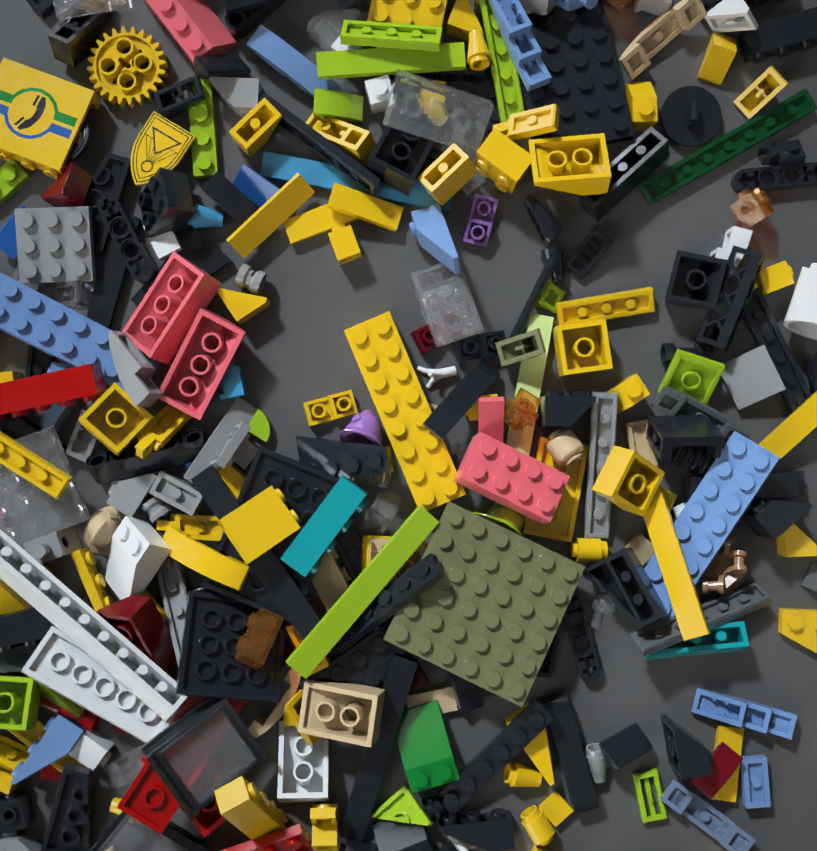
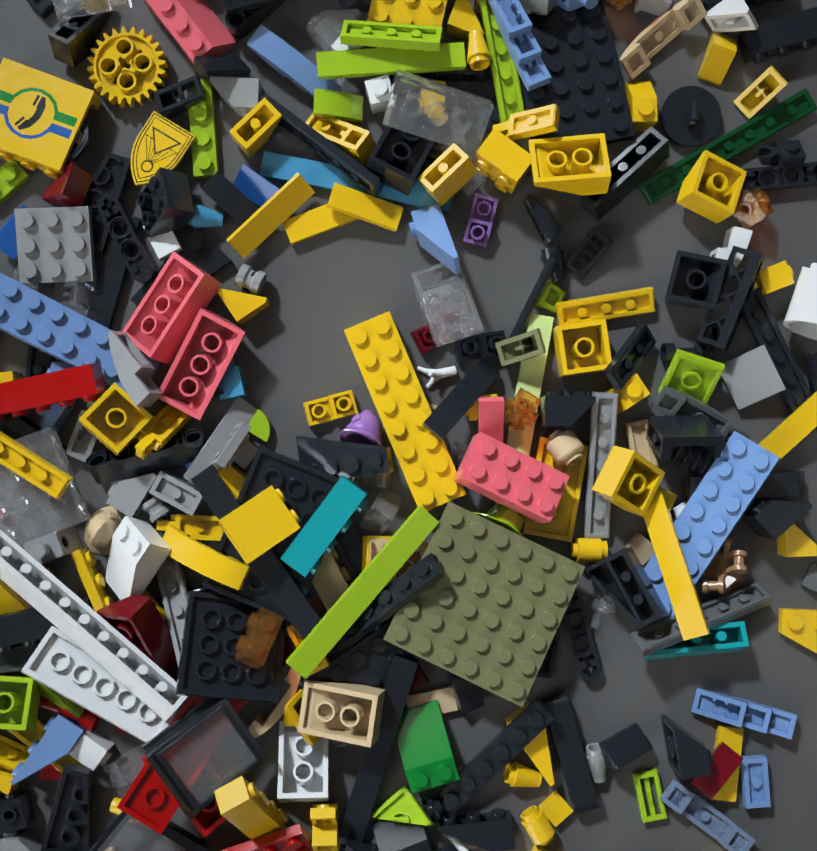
yellow brick [328,224,362,265] -> none
none -> black tile [604,323,656,390]
none -> yellow slope [676,150,747,224]

